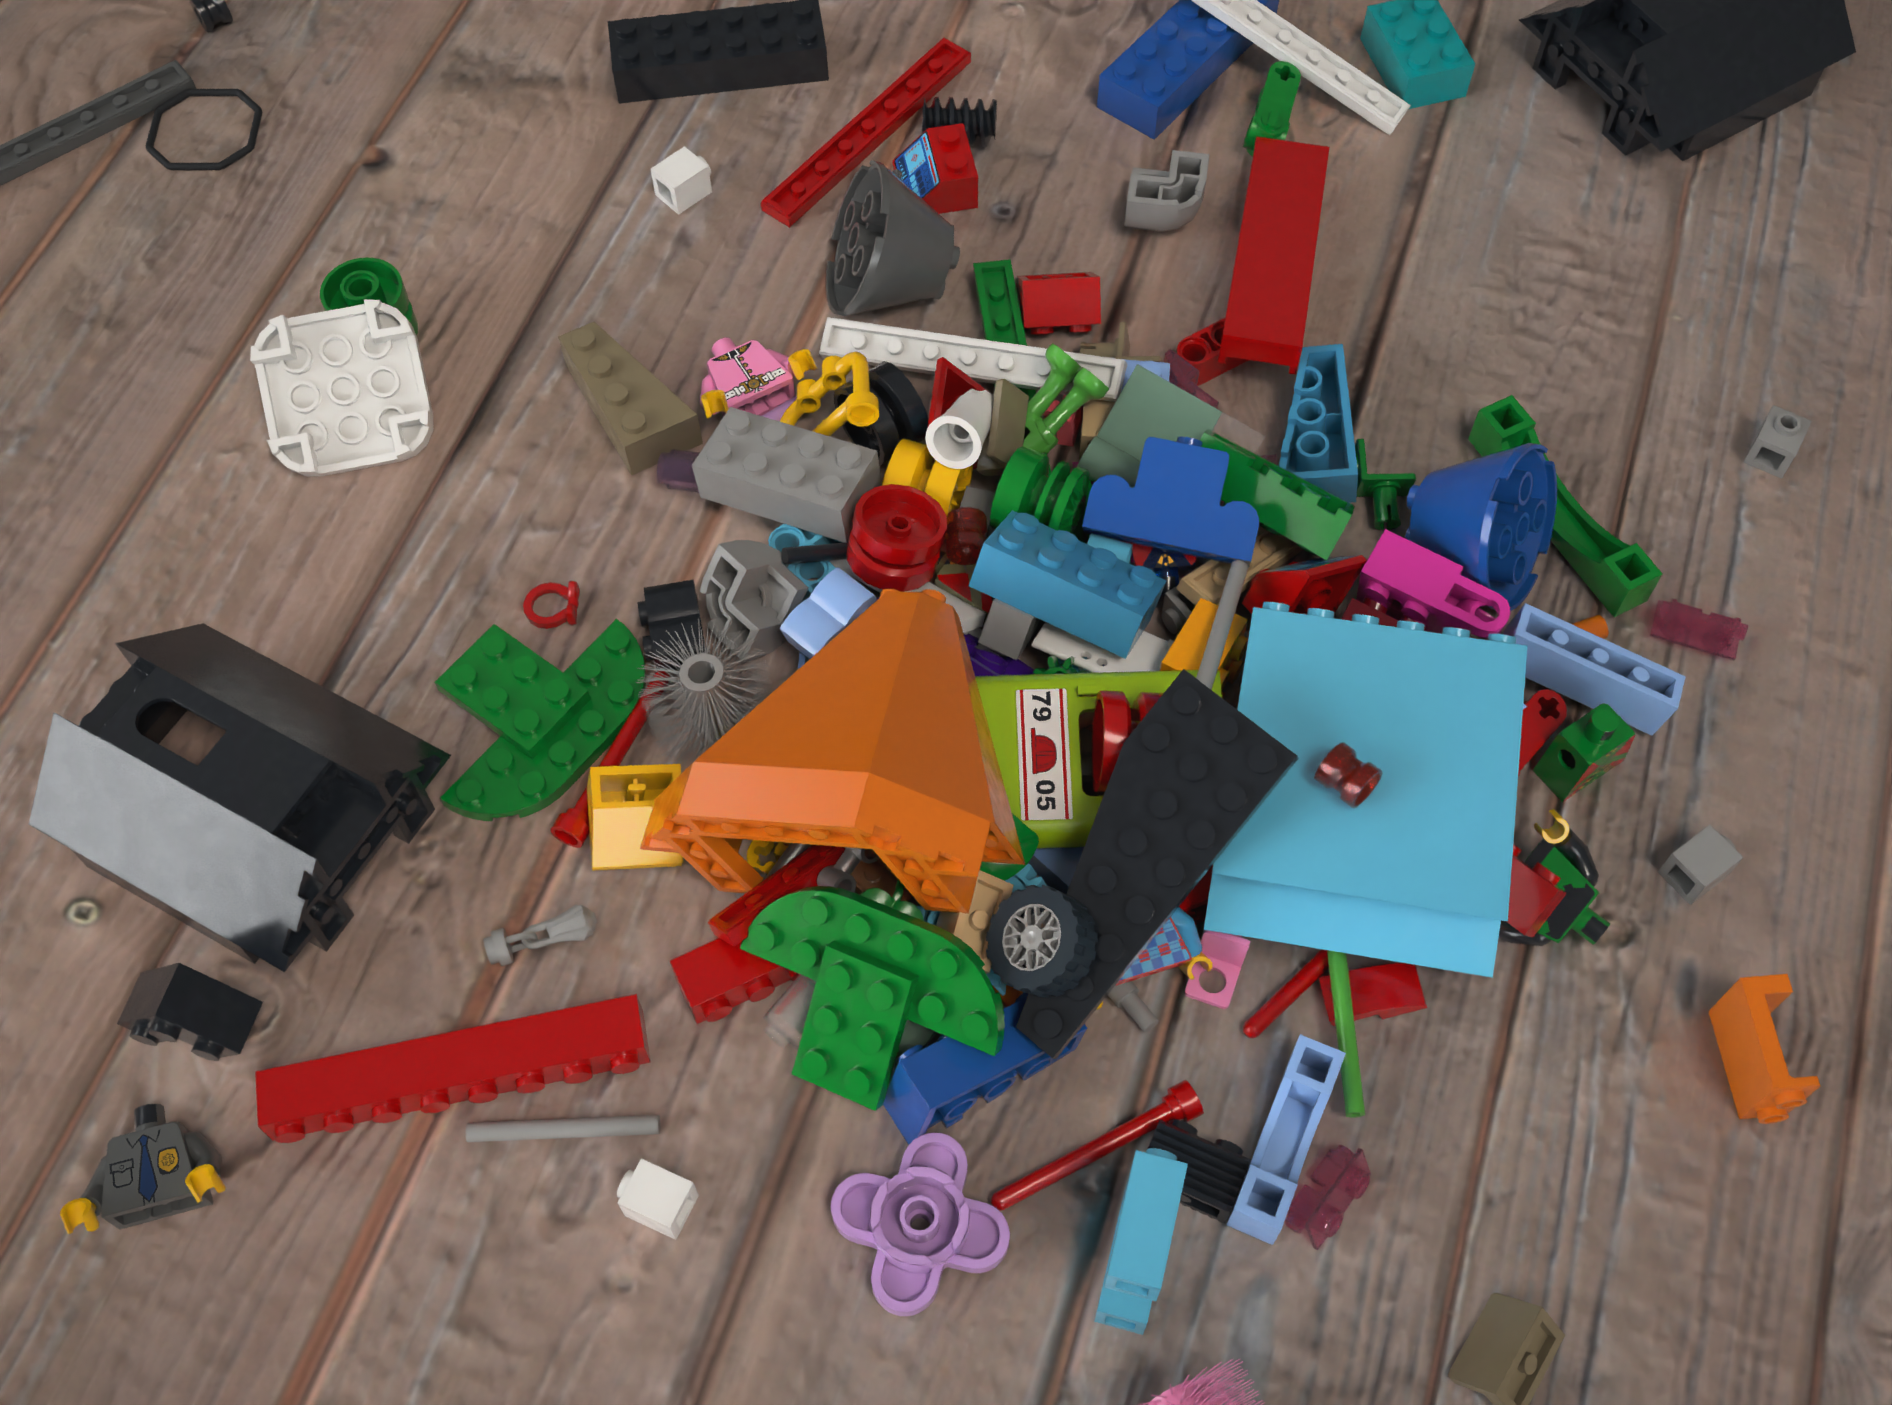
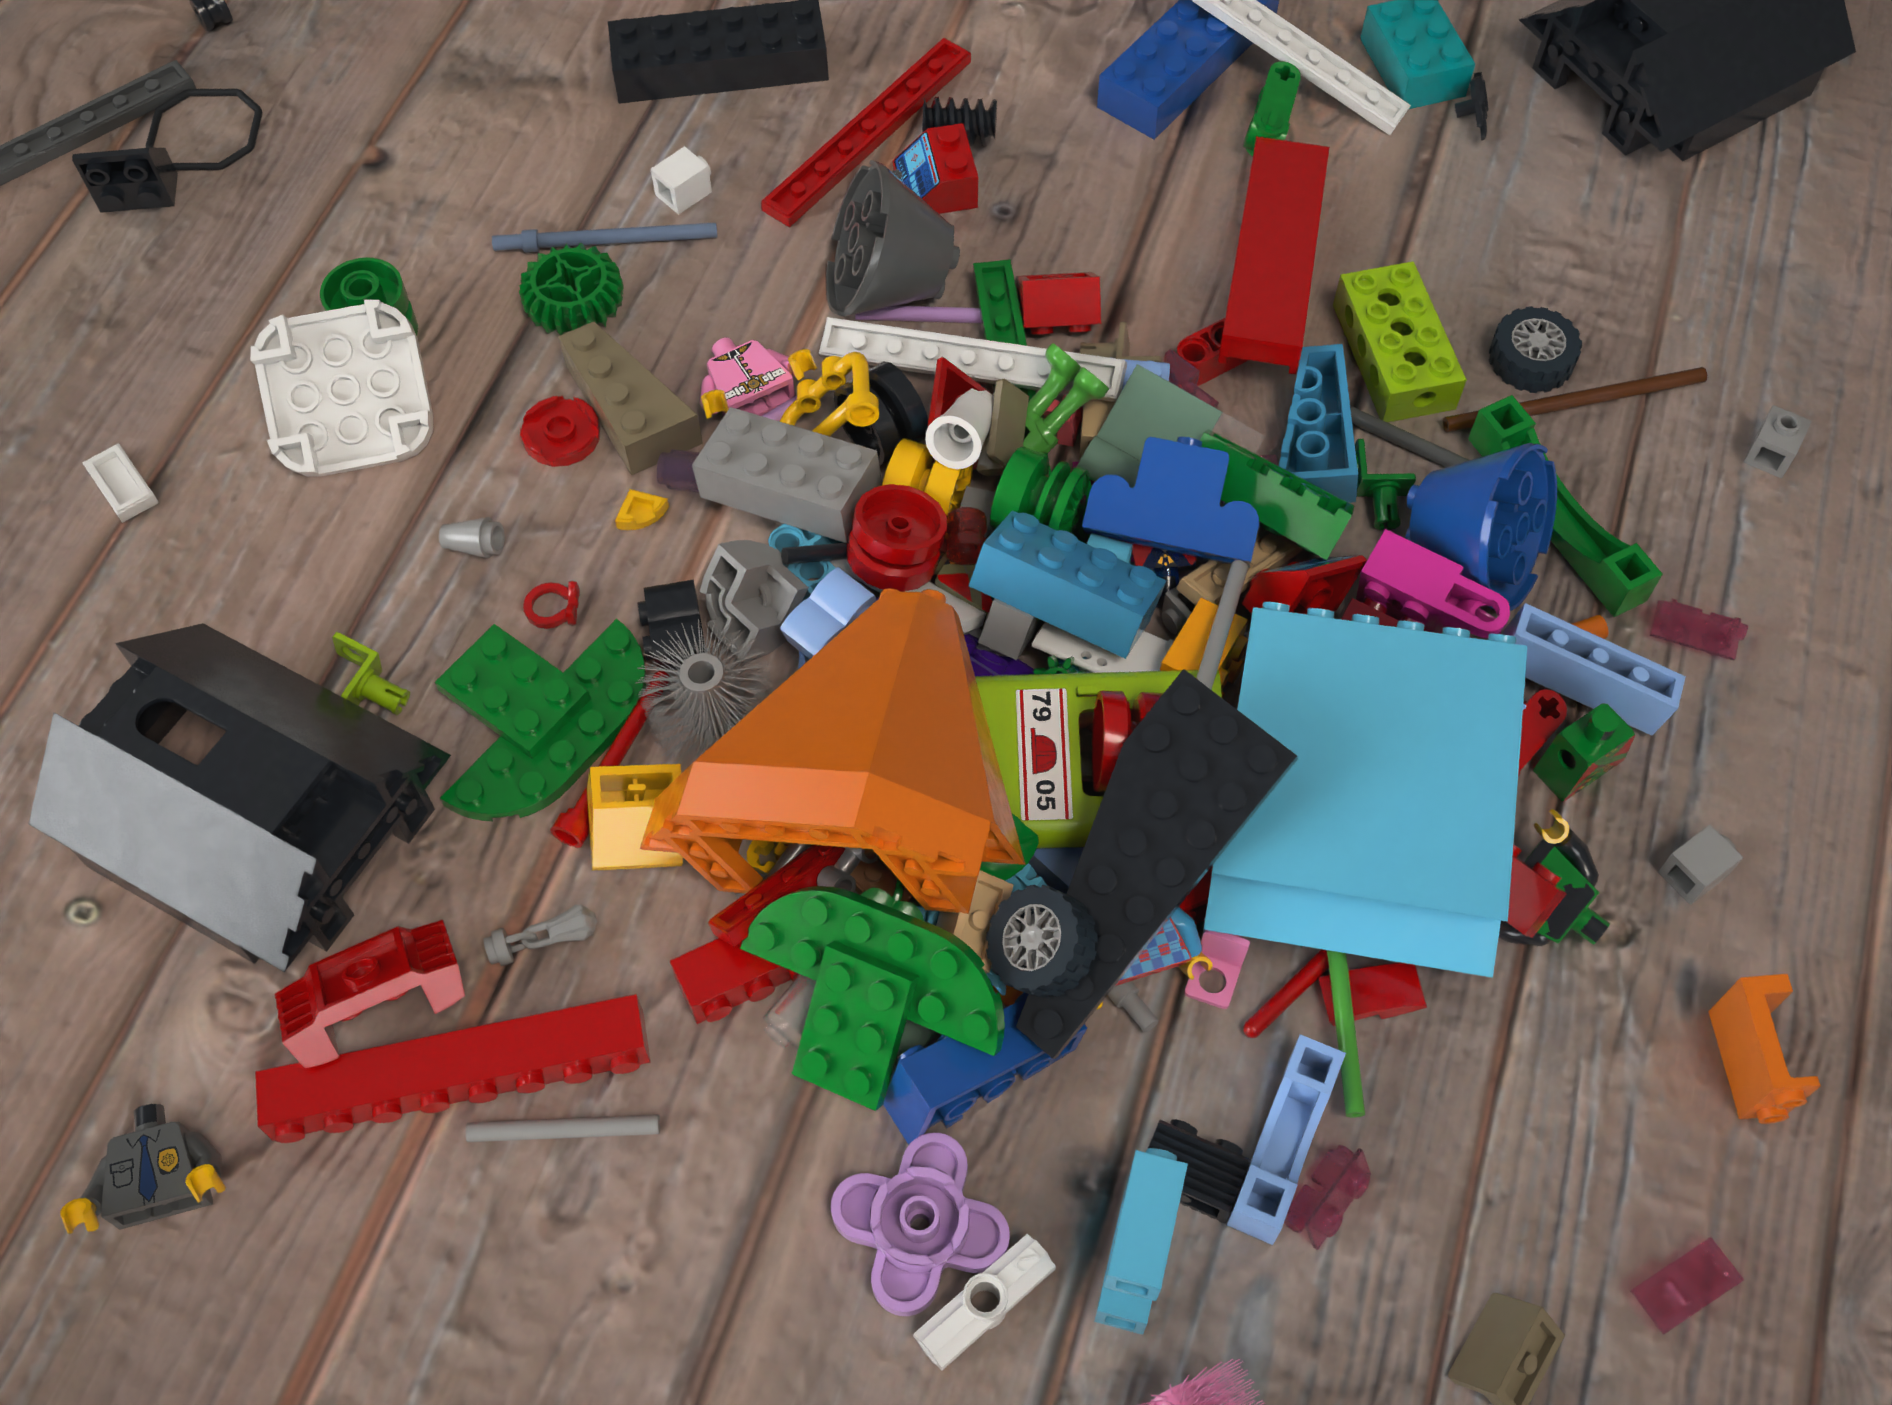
black brick [117,963,263,1061] -> none
white brick [617,1159,699,1240] -> none
red piece [991,1080,1204,1211] -> none
light grey brick [1124,150,1210,232] -> none
clear red wheel [1314,742,1383,809] -> none
none -> black slope [72,148,178,213]
none -> white tile [82,443,159,523]
none -> red plate [274,920,465,1068]
none -> lime bracket [332,632,410,715]
none -> light grey cone [439,517,505,558]
none -> sand blue bar [492,223,718,253]
none -> green gear [519,242,624,336]
none -> red tile [520,396,600,467]
none -> yellow tile [615,489,669,530]
none -> lavender bar [855,306,982,323]
none -> white piece [913,1234,1056,1371]
none -> lime brick [1333,261,1467,423]
none -> dark grey bar [1350,406,1469,467]
none -> reddish brown piece [1443,367,1707,433]
none -> black piece [1455,72,1489,141]
none -> black wheel [1489,306,1582,393]
none -> clear pink slope [1630,1237,1744,1335]

